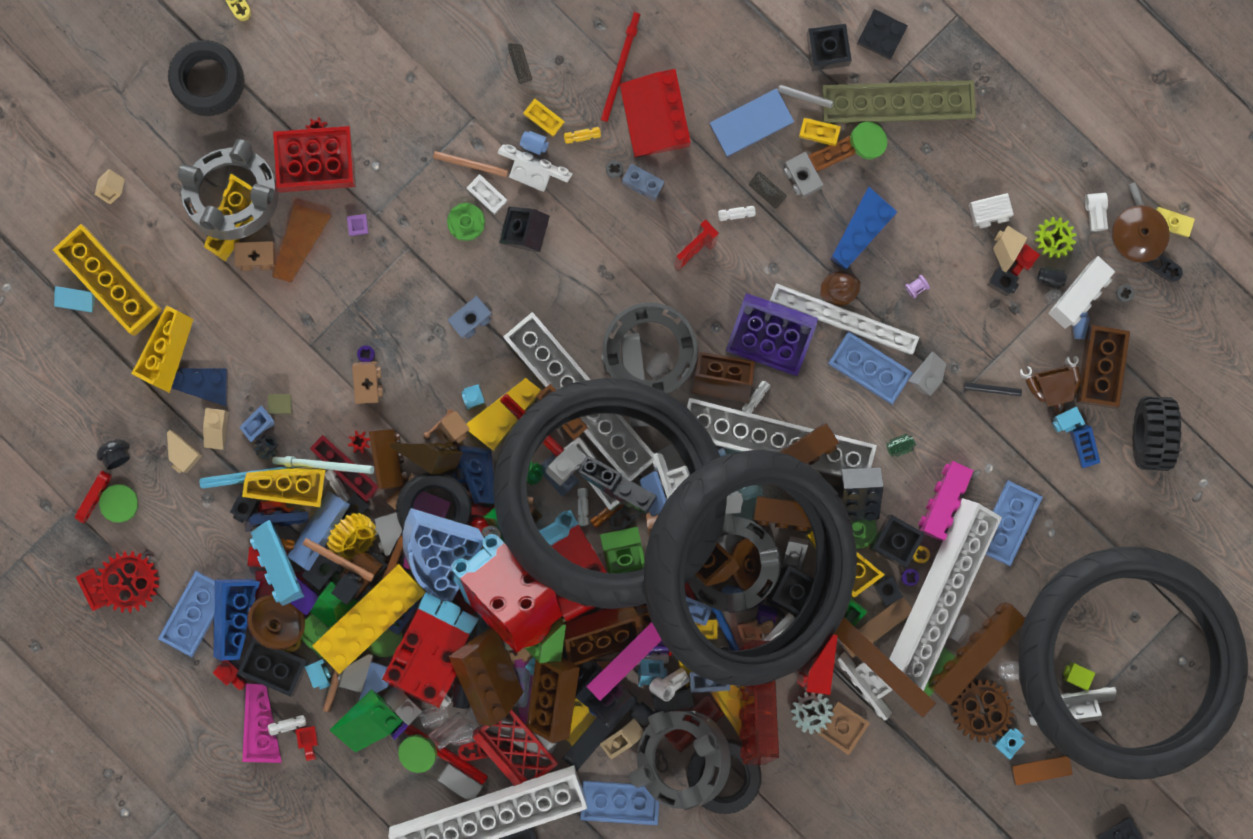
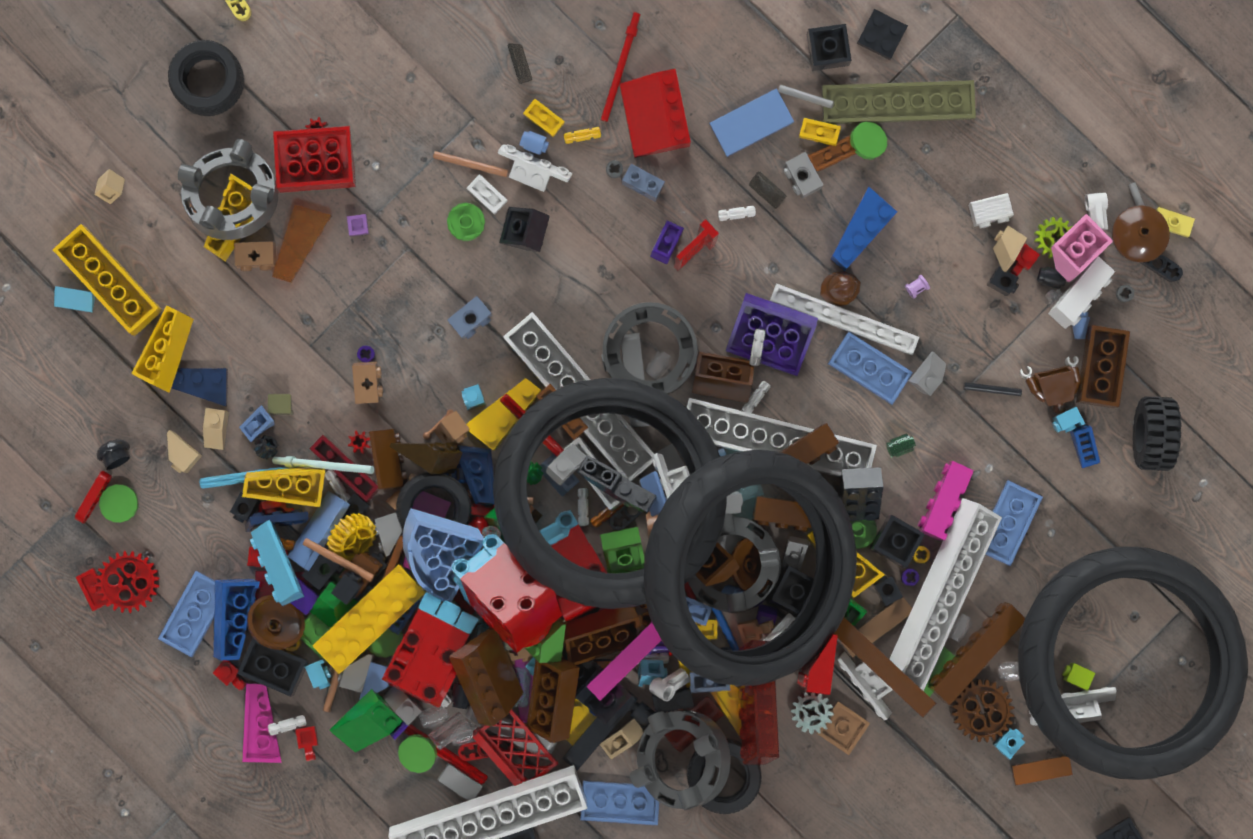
none -> dark purple slope [650,220,684,264]
none -> white axle [750,329,765,366]
none -> bright pink slope [1051,214,1113,283]

